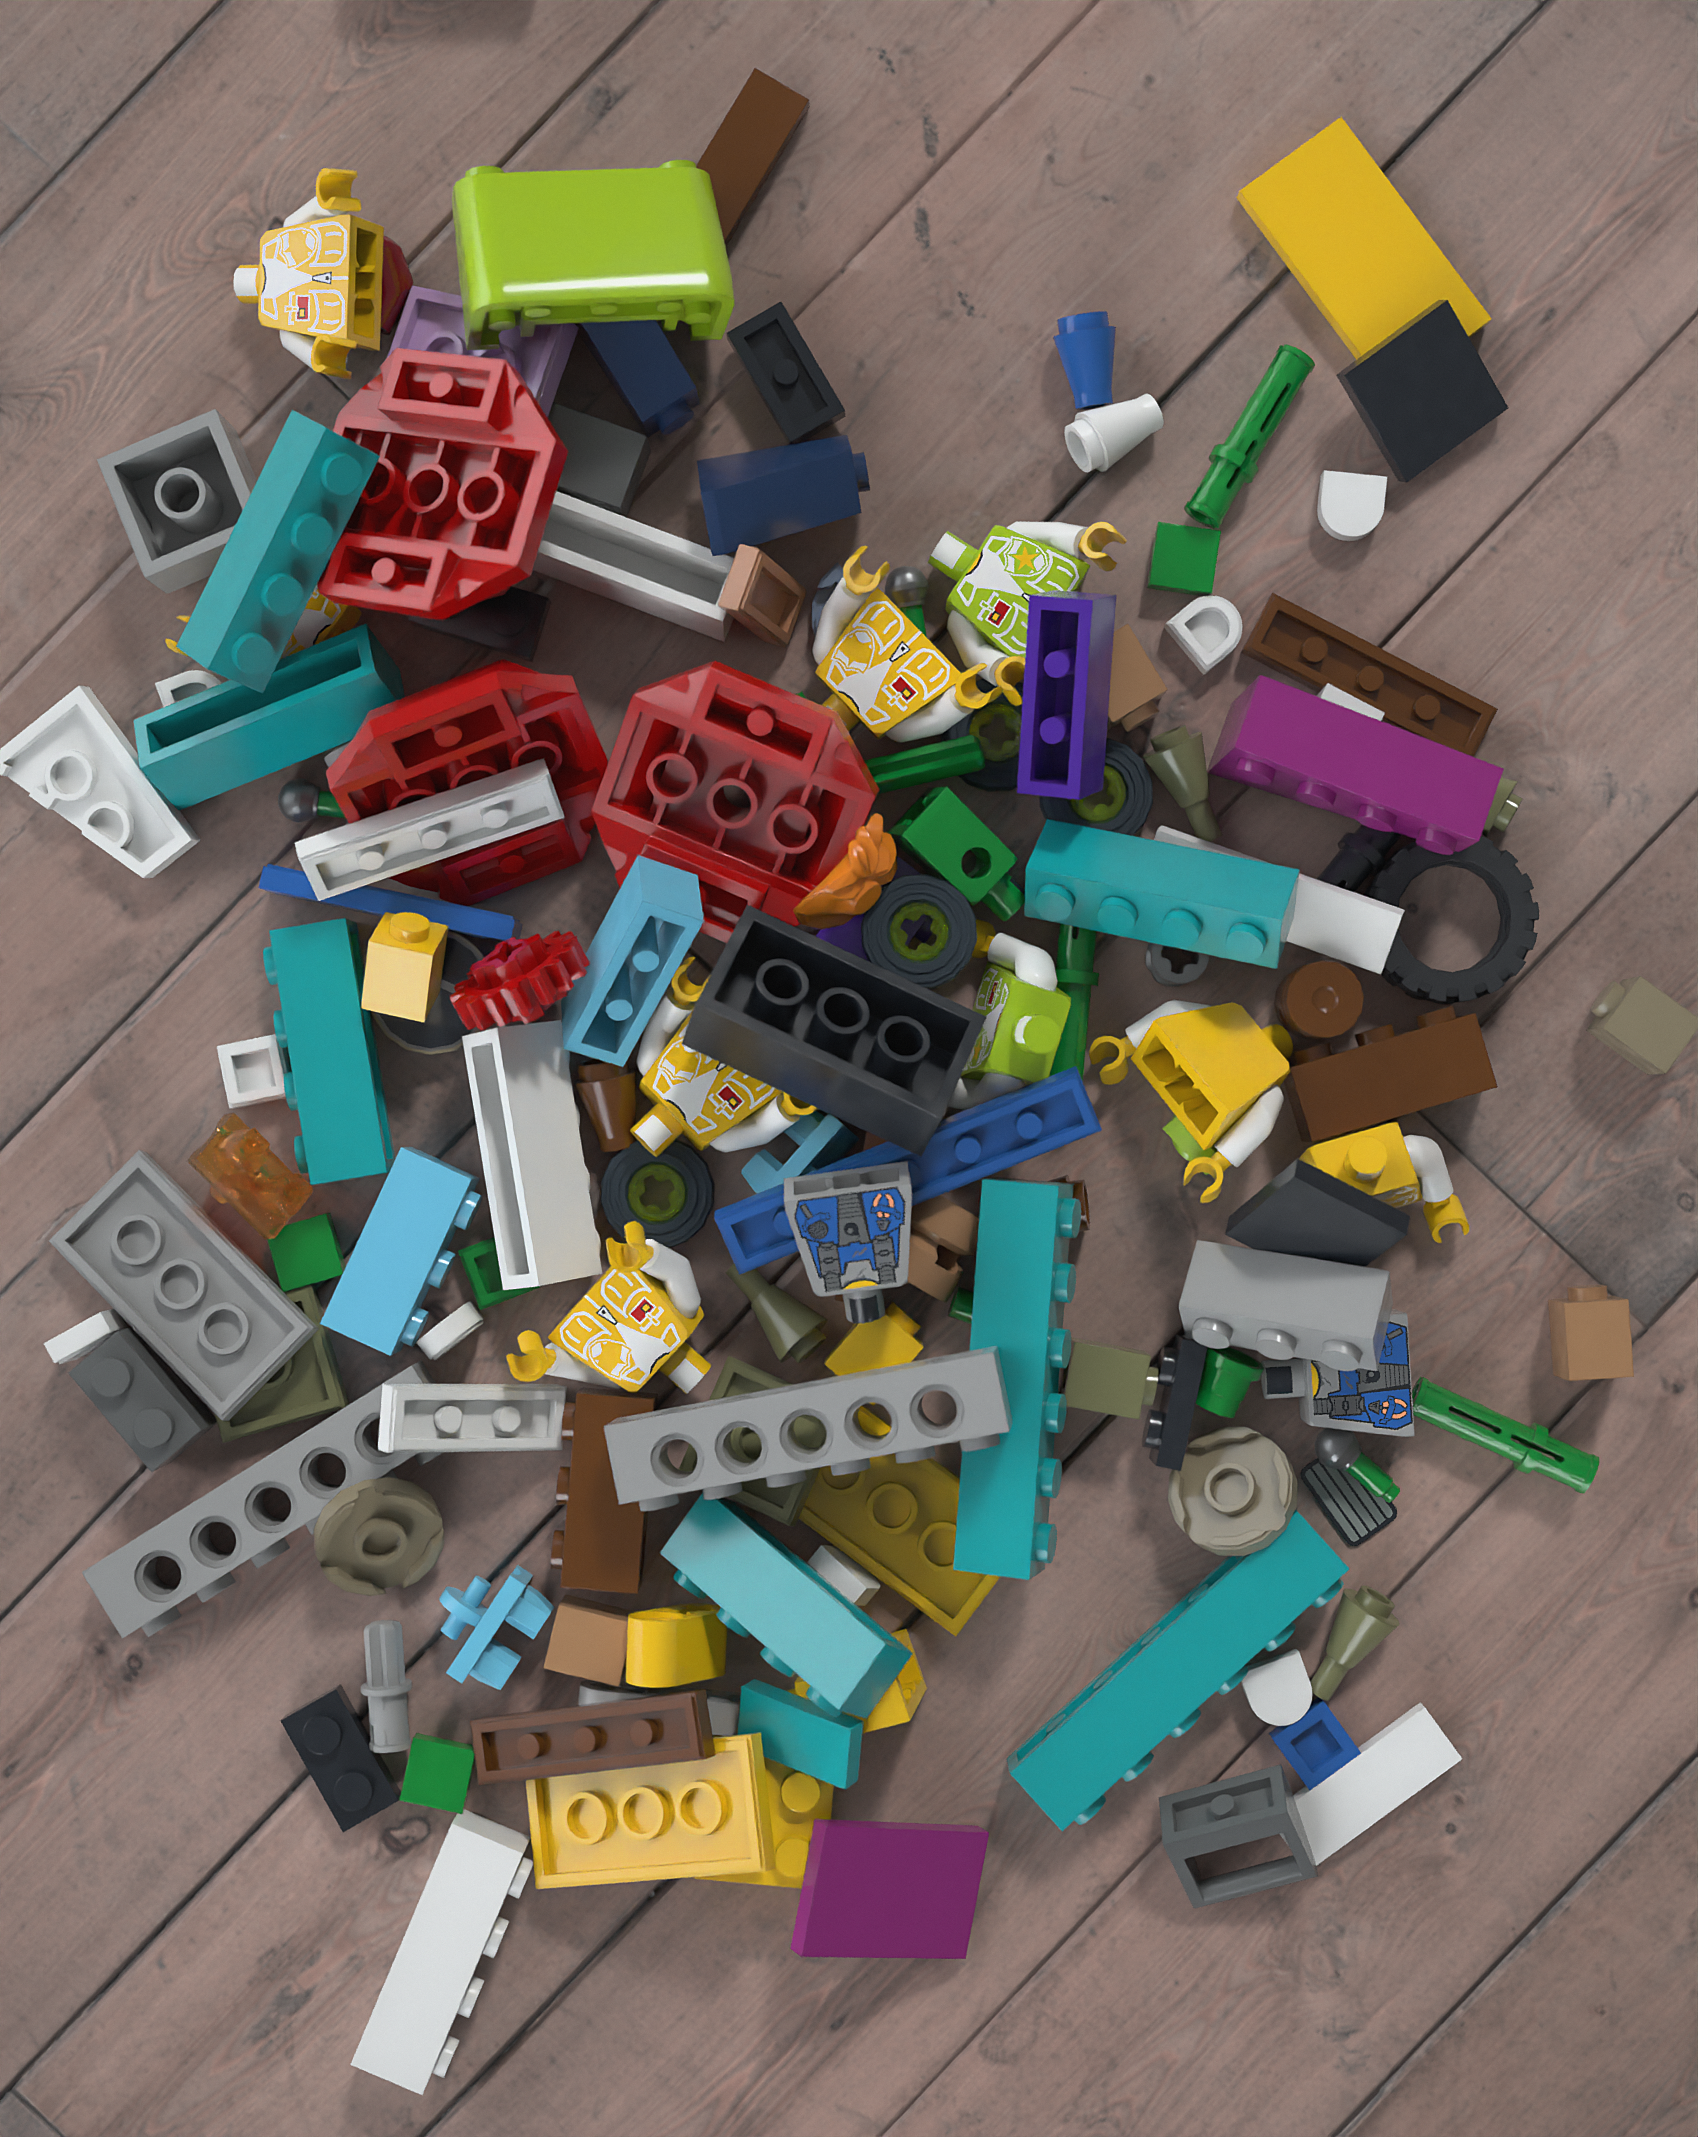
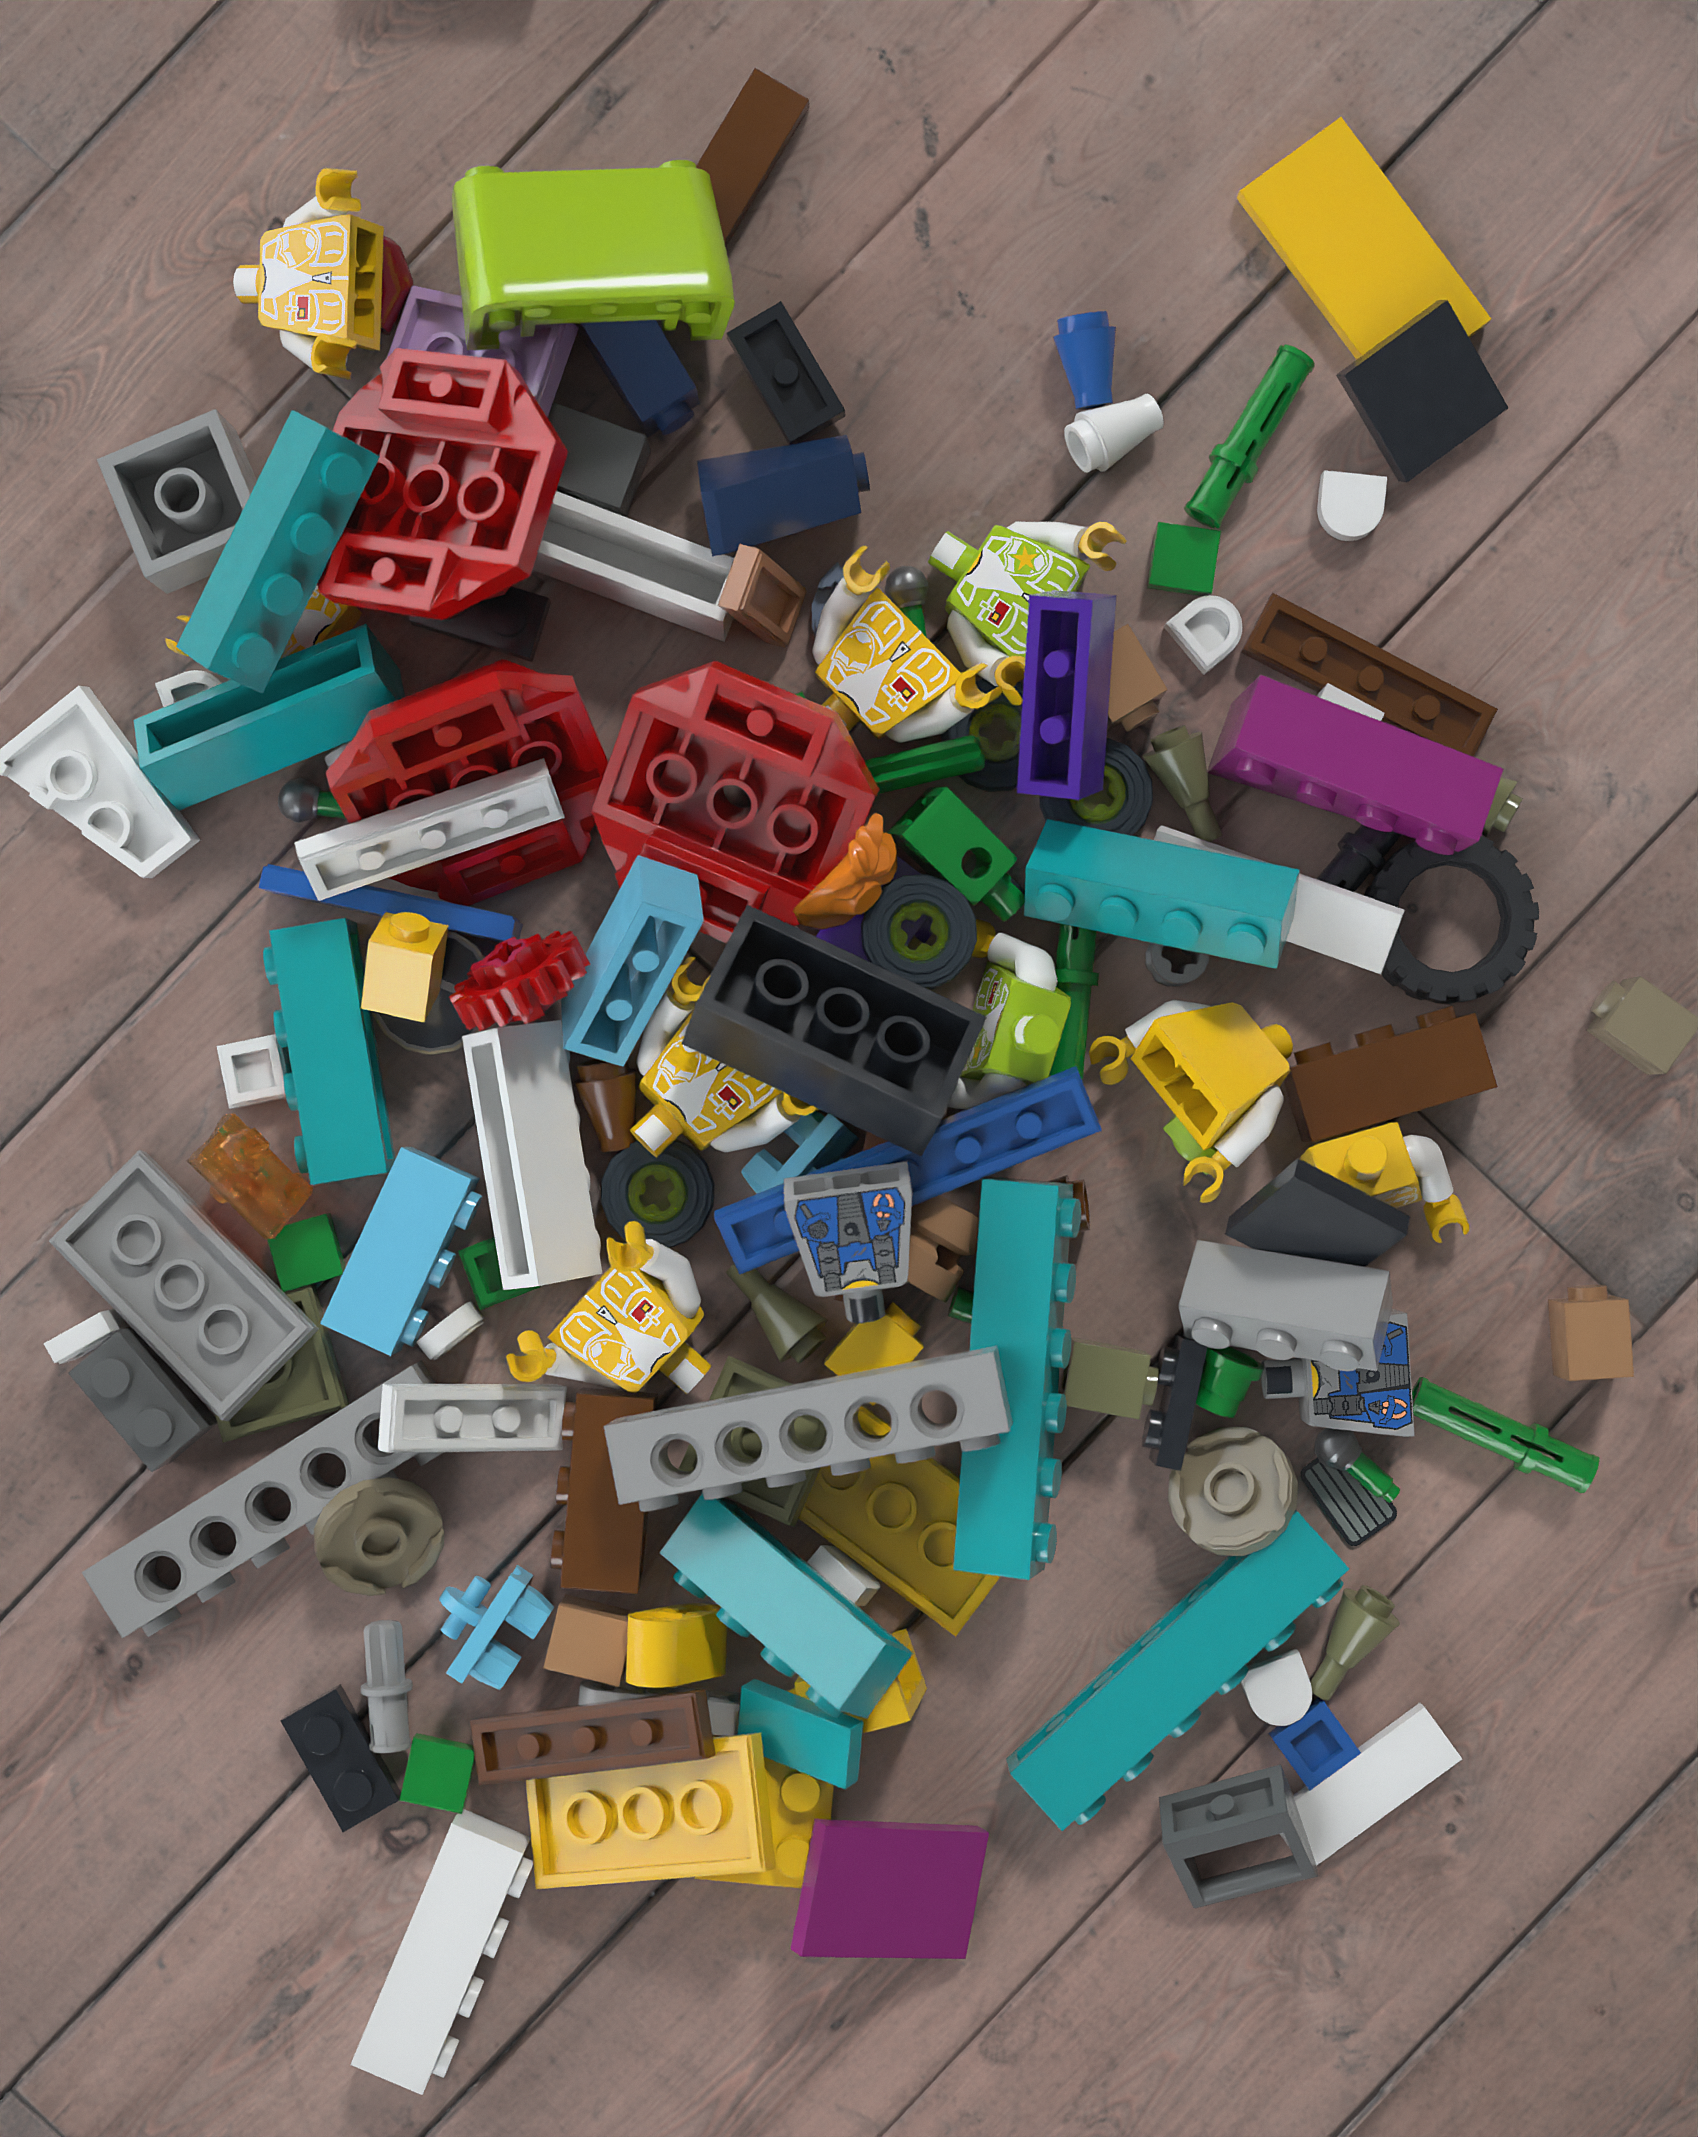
reddish brown piece [1274,960,1364,1040] -> none

